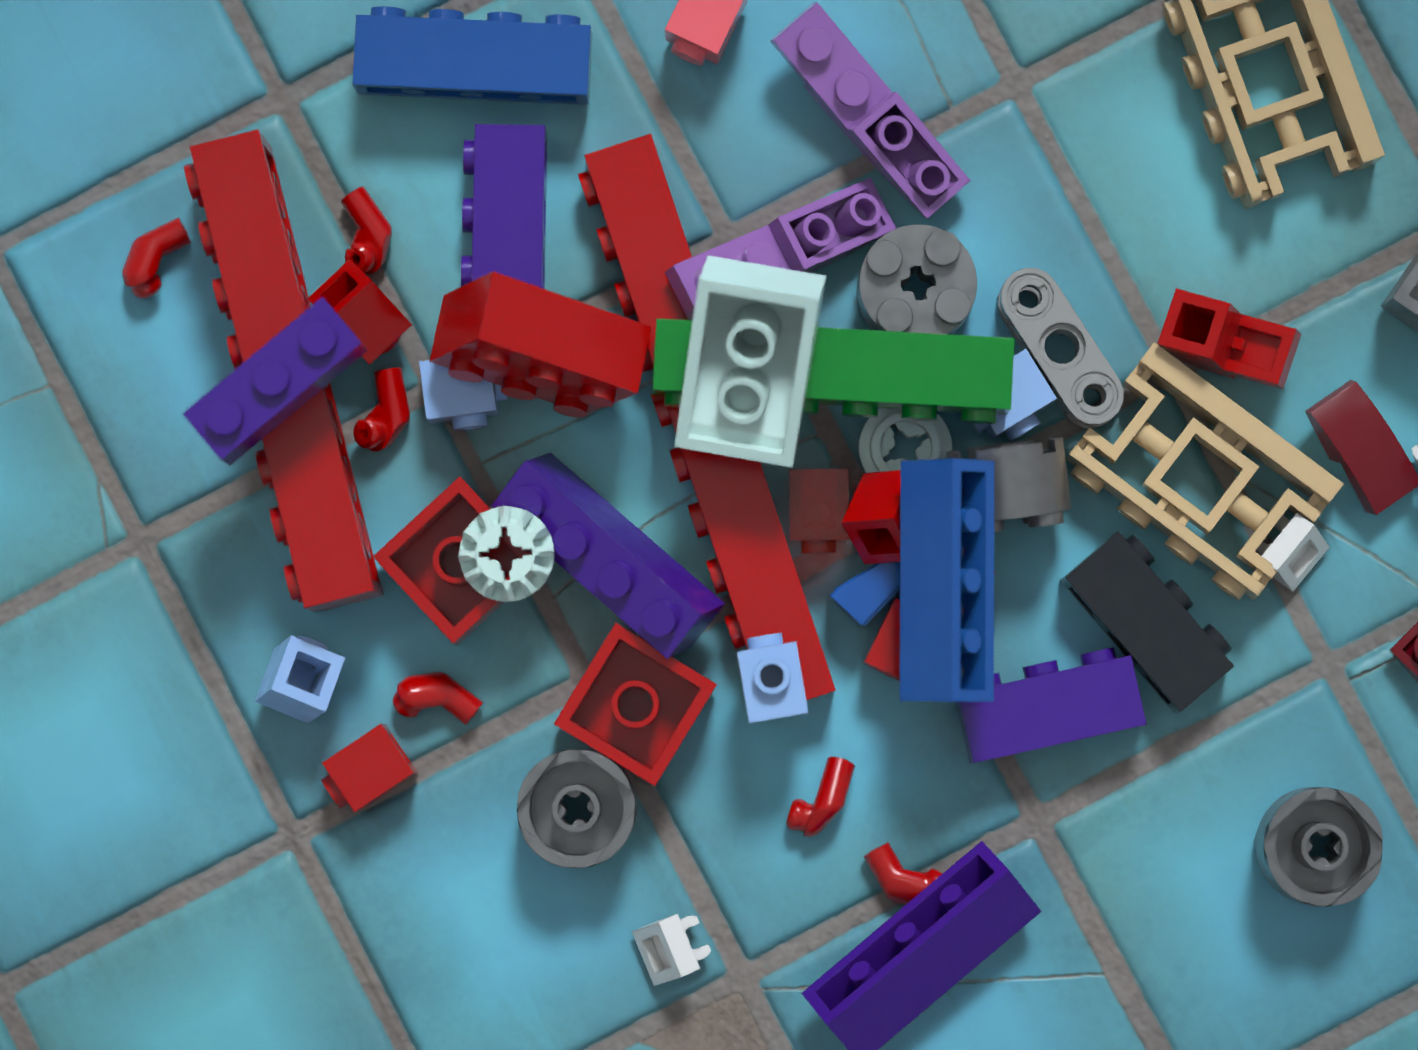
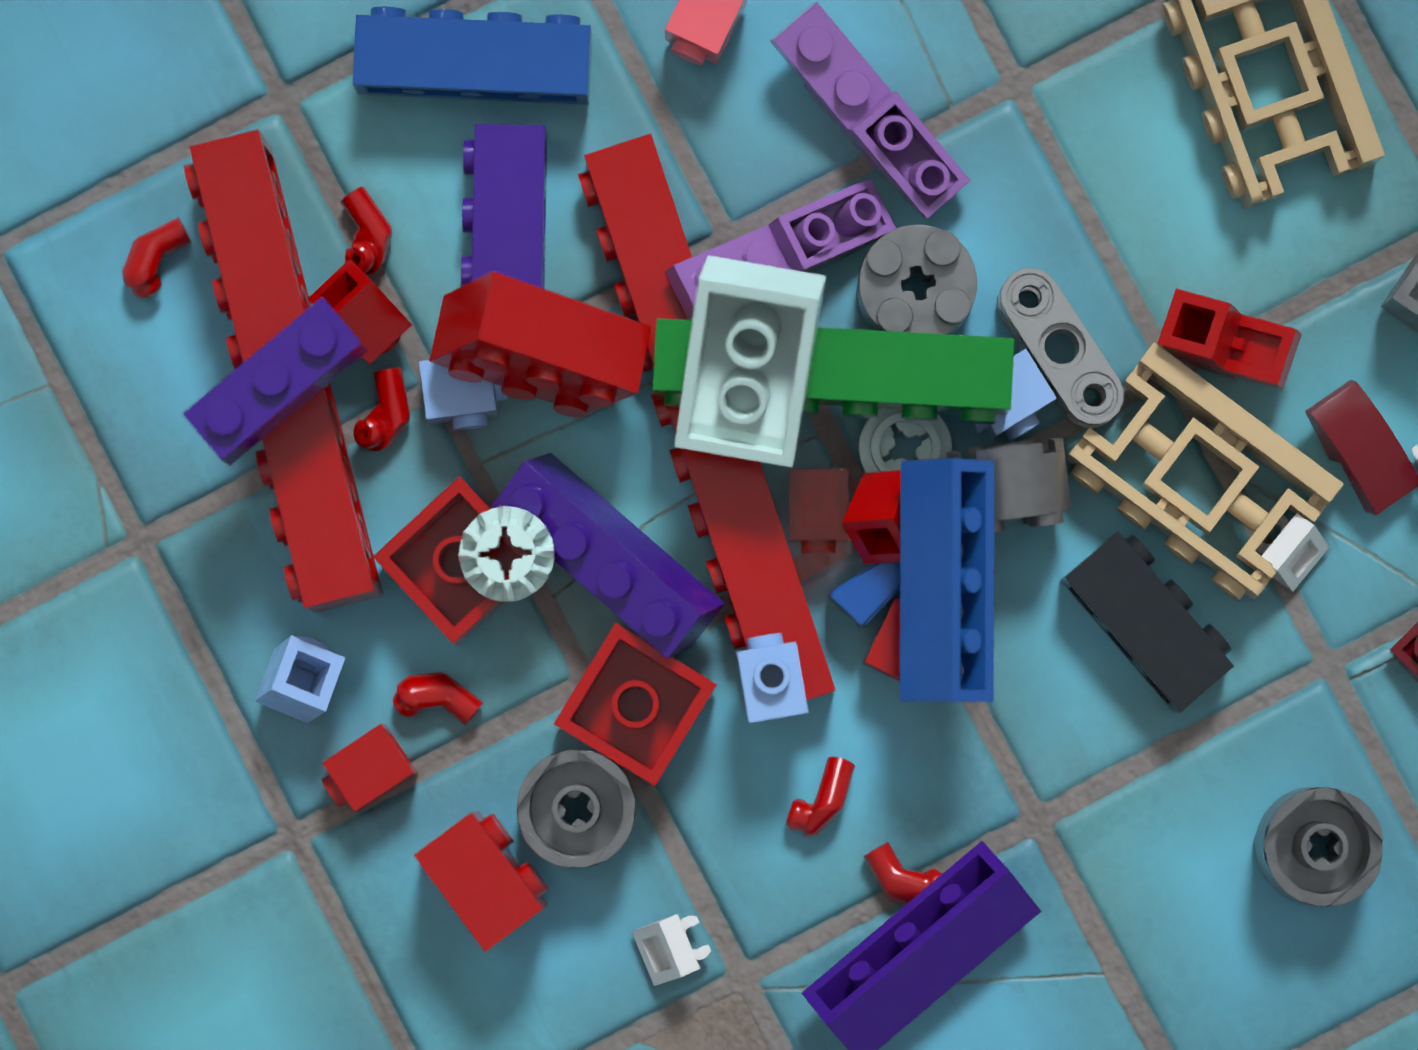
dark purple brick [956,647,1147,763] -> none
none -> red brick [414,810,549,952]

